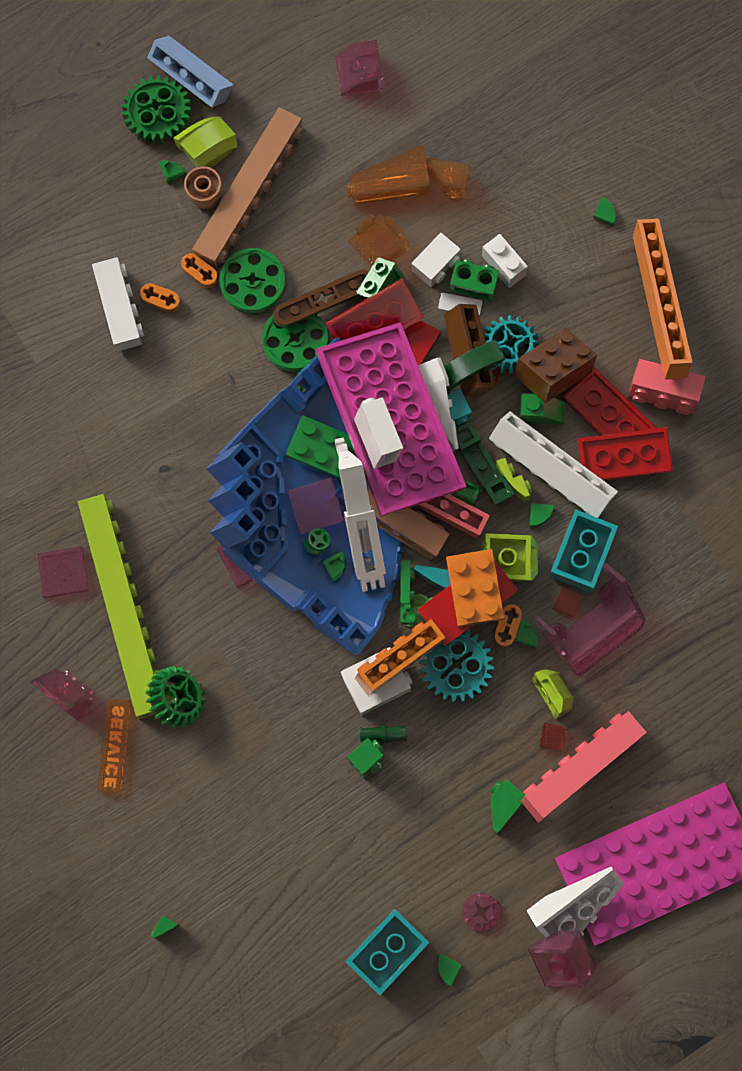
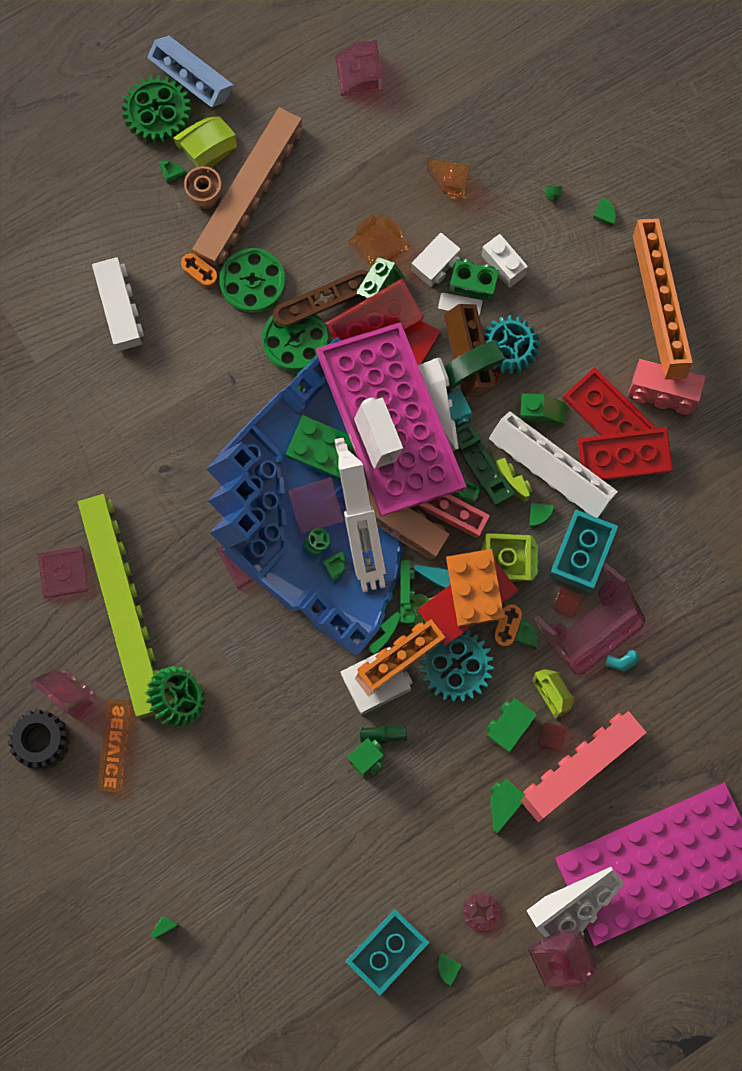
orange beam [140,283,181,313] -> none
clear orange slope [346,145,430,205] -> none
reddish brown brick [514,328,597,403] -> none
none -> black tyre [7,709,70,770]
none -> green slope [368,612,401,656]
none -> green brick [486,698,537,754]
none -> green hinge [545,185,562,201]
none -> teal arm [605,650,639,672]

